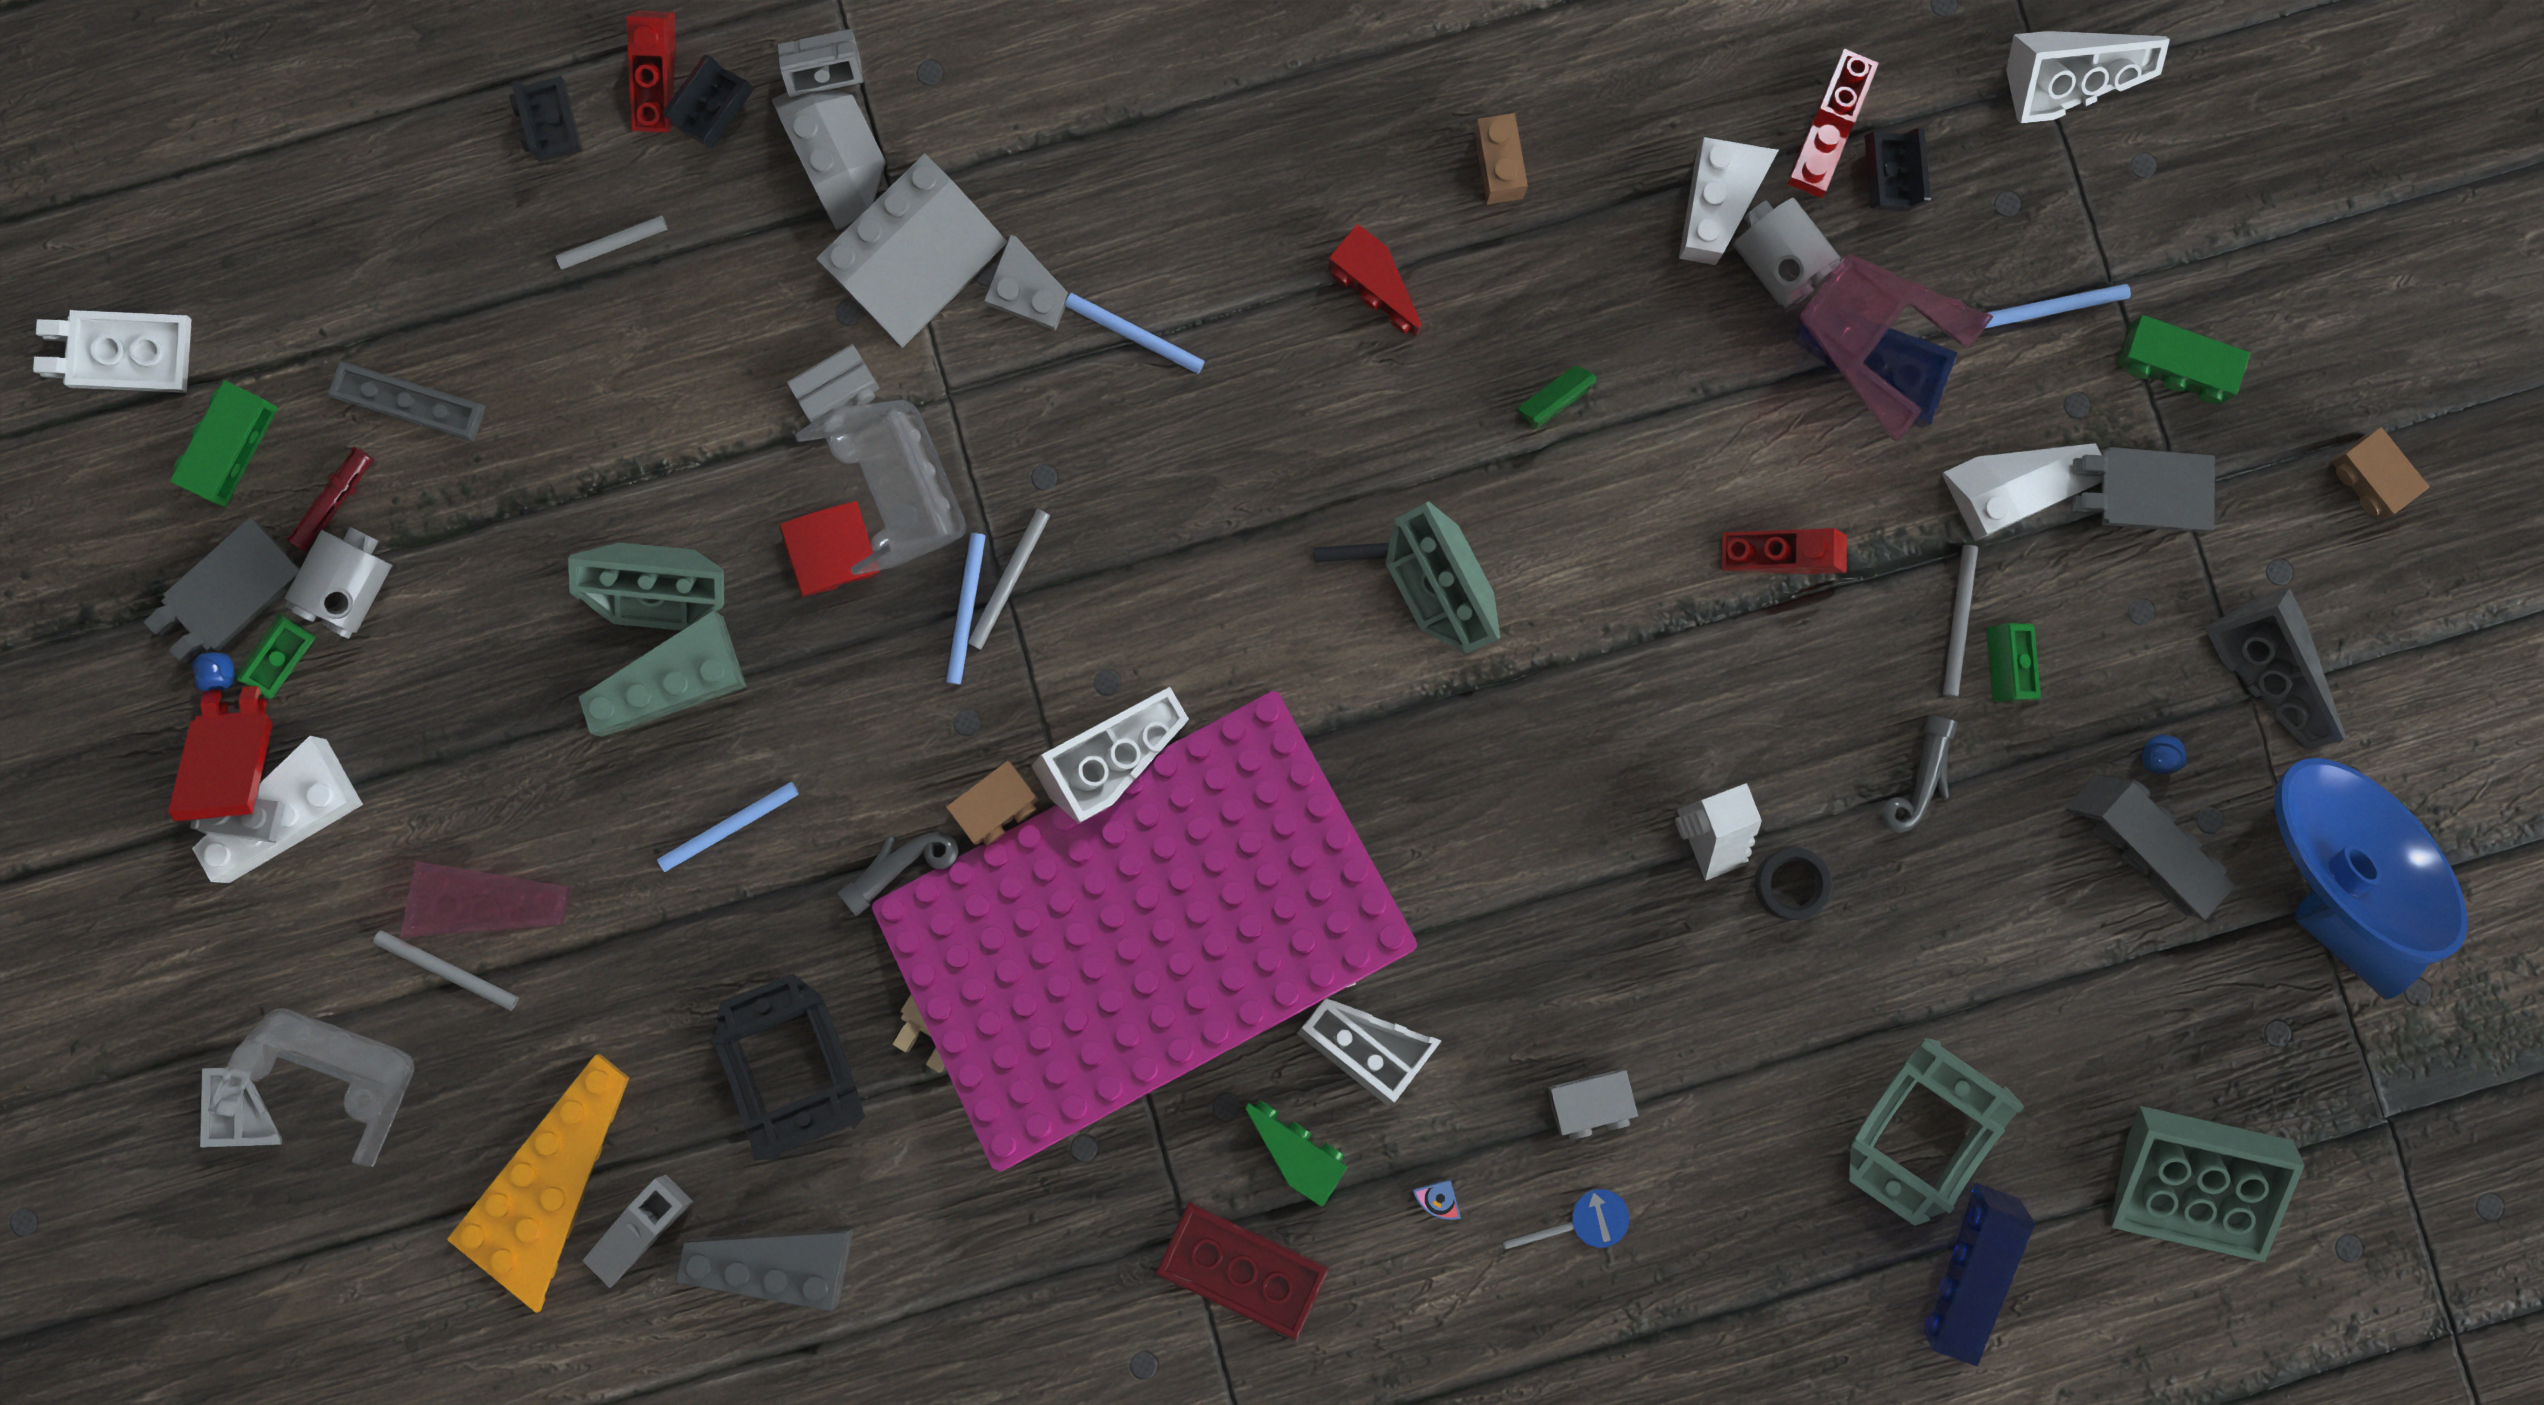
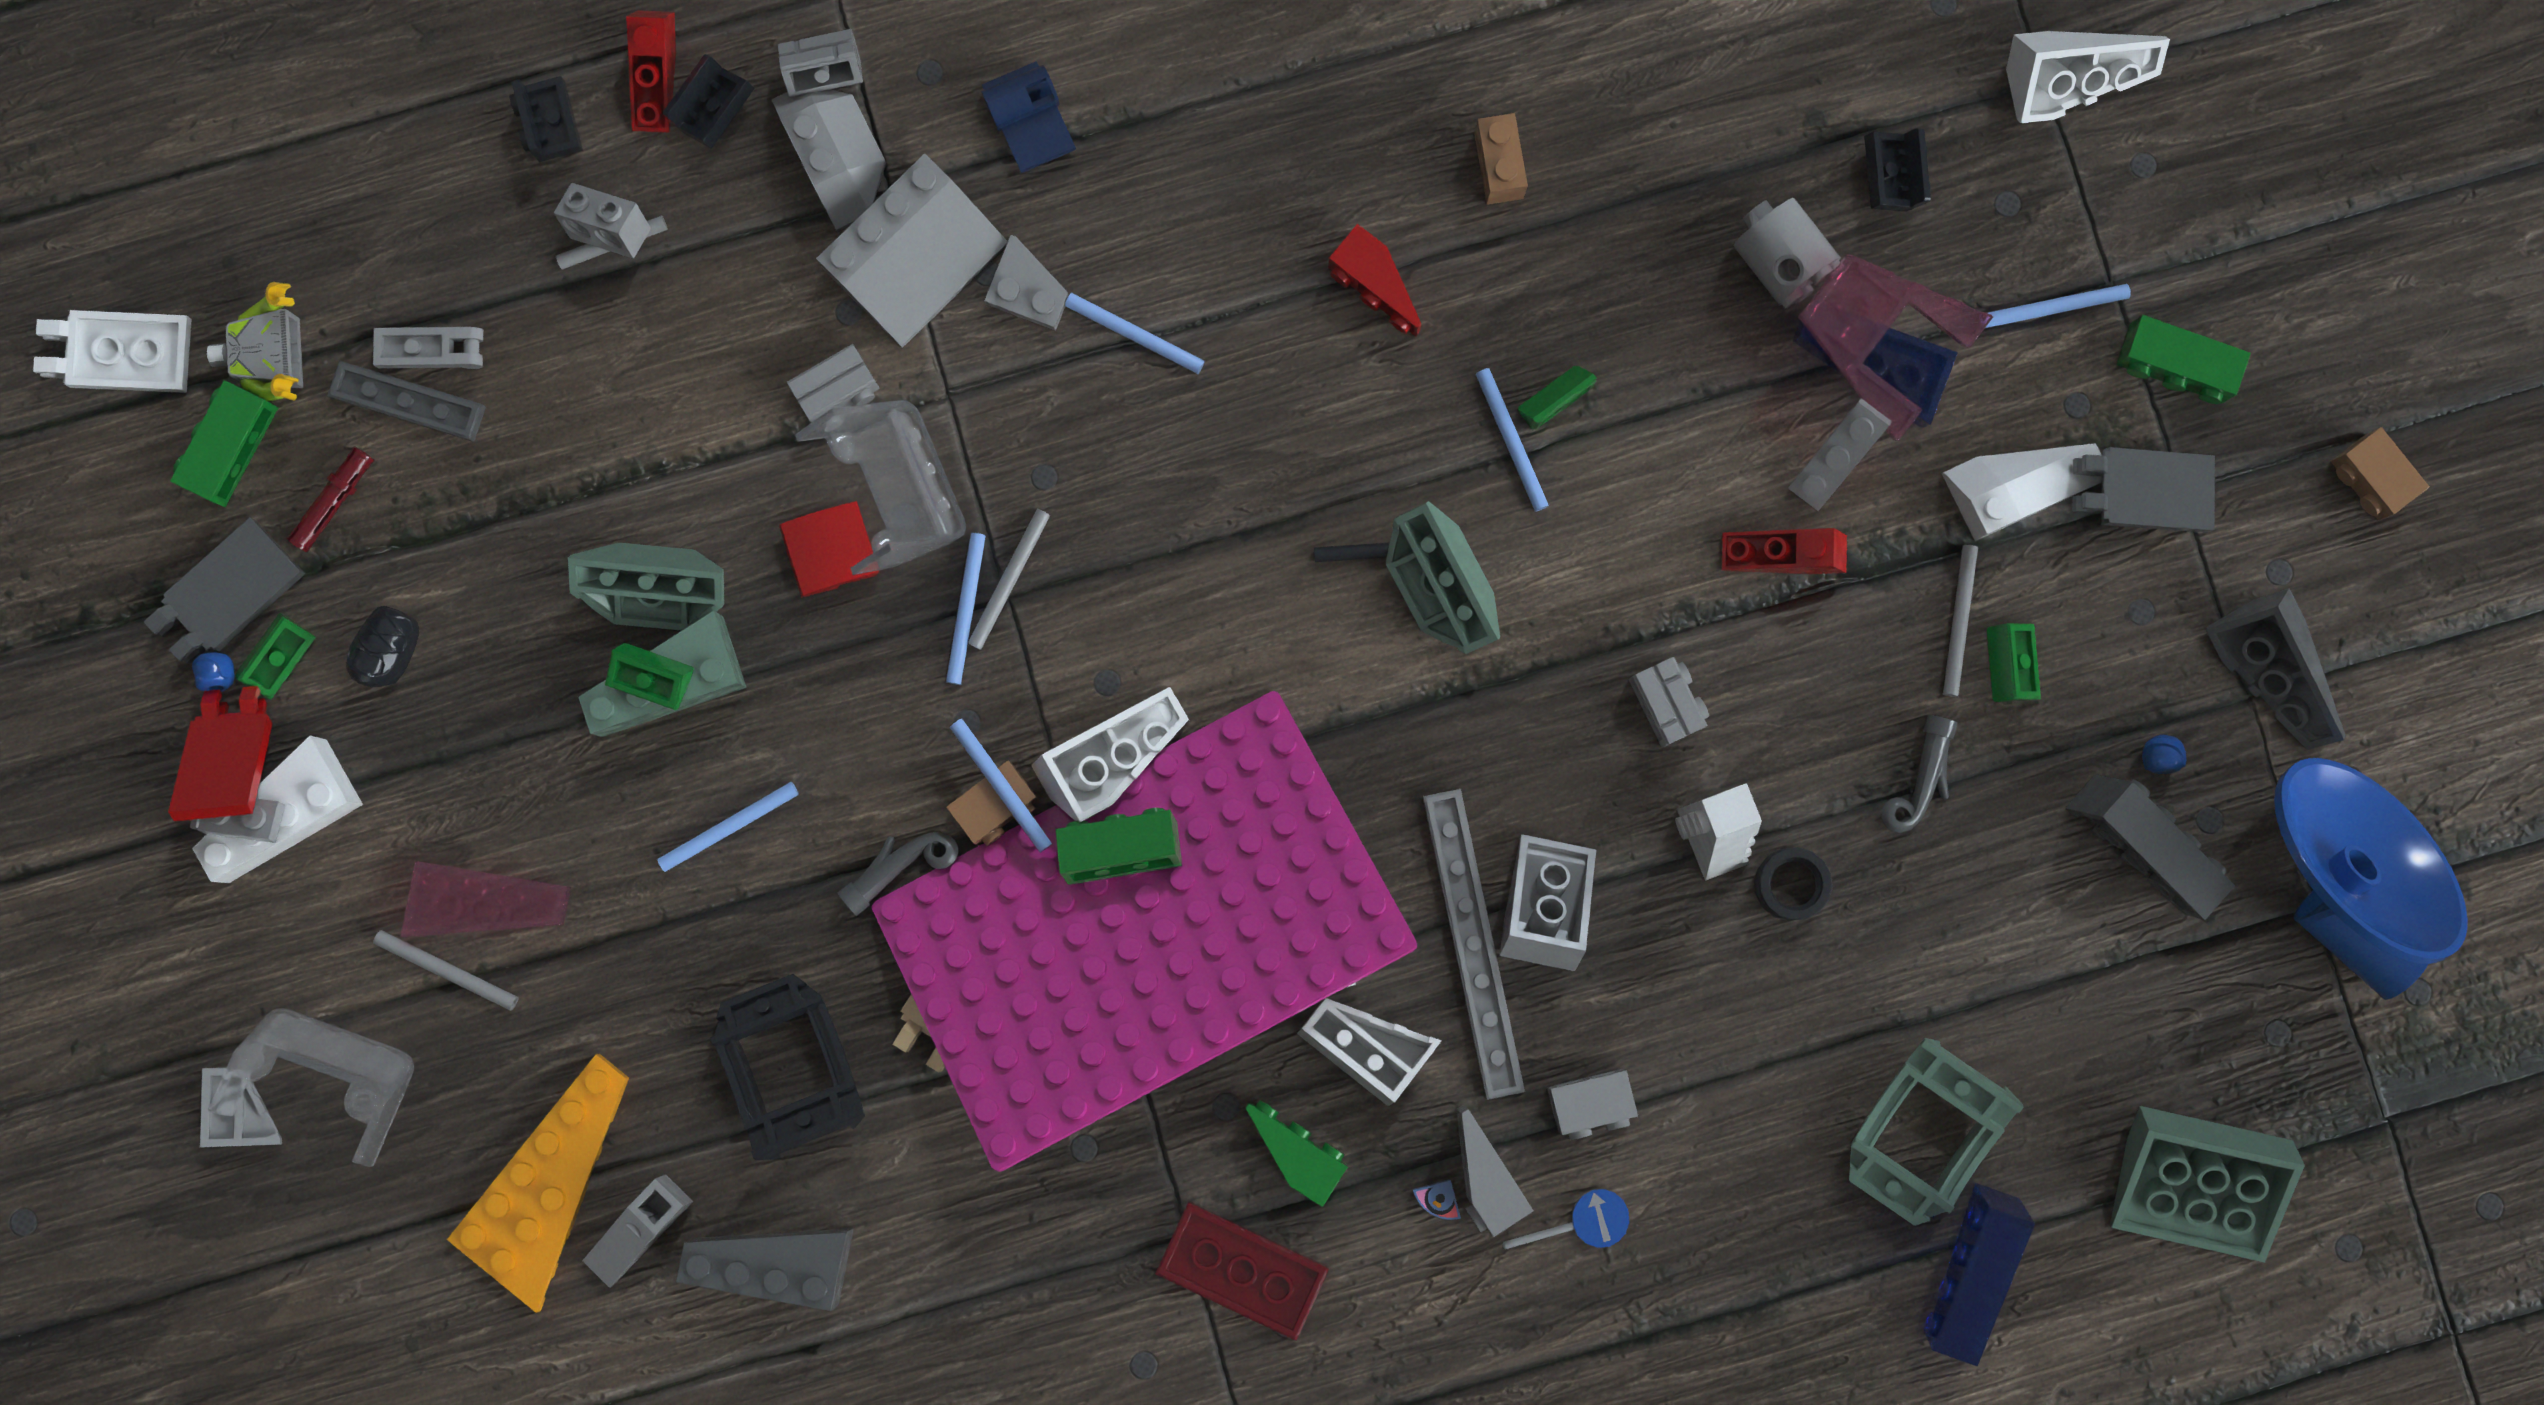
light grey cylinder [284,527,393,639] -> none
white wedge [1679,137,1779,265] -> none
slope [1787,49,1879,199] -> none
none -> torso [207,282,303,401]
none -> black piece [346,606,419,688]
none -> light grey plate [373,327,484,369]
none -> light grey brick [554,183,651,259]
none -> green slope [605,643,694,710]
none -> light blue piece [949,719,1052,853]
none -> dark blue piece [981,61,1076,173]
none -> green brick [1055,808,1182,885]
none -> light grey tile [1423,789,1525,1100]
none -> light grey slope [1456,1105,1534,1237]
none -> light blue bar [1476,368,1549,512]
none -> light grey slope [1500,834,1596,971]
none -> light grey brick [1628,657,1709,748]
none -> light grey plate [1788,398,1892,511]

